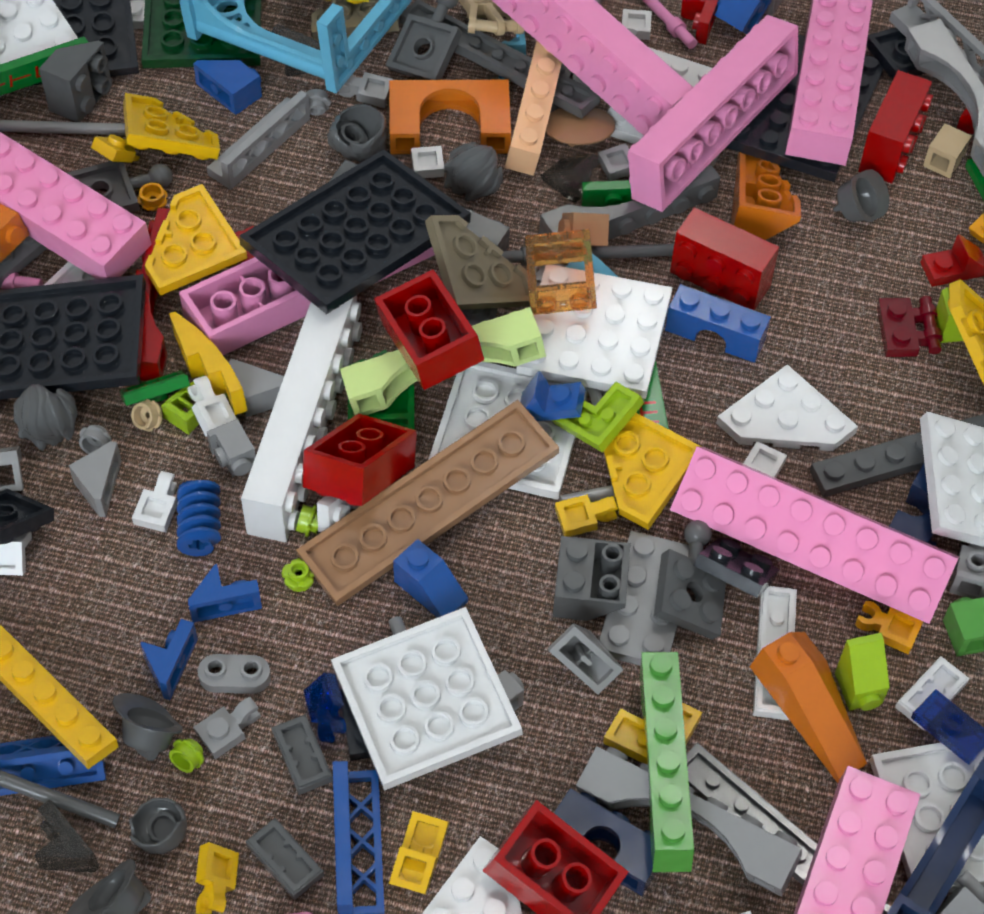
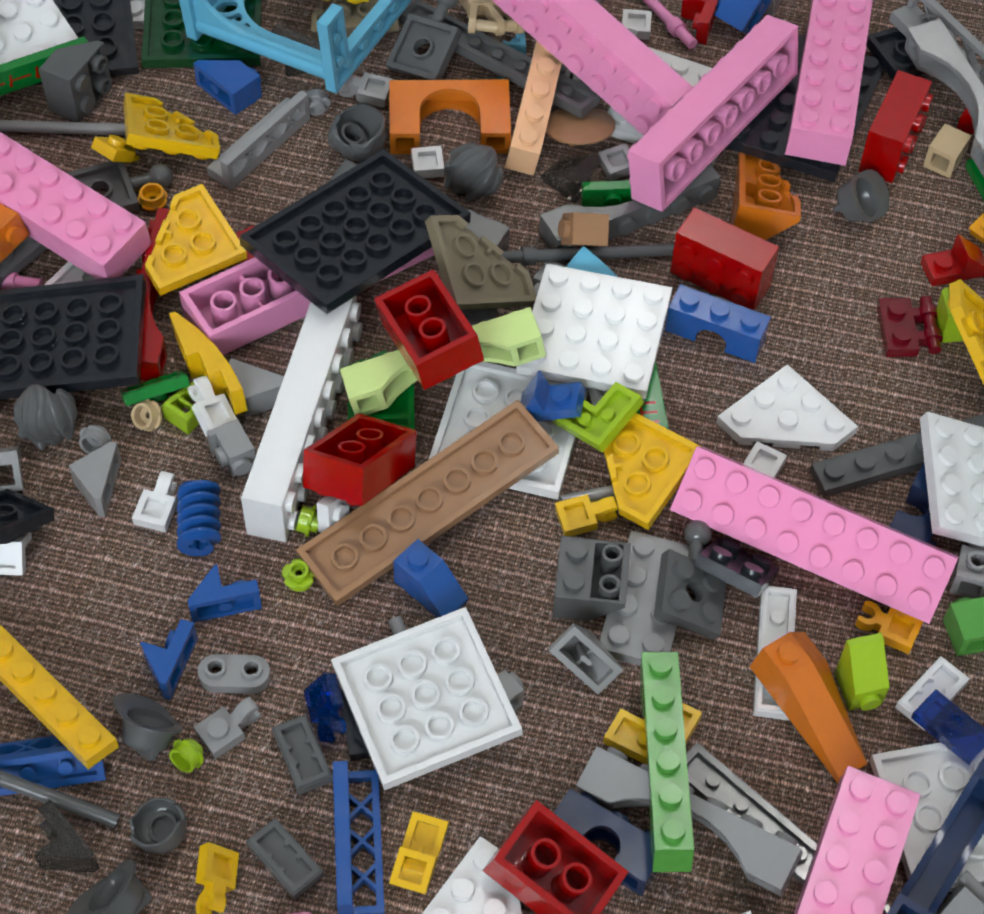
clear orange window [525,229,597,315] -> none

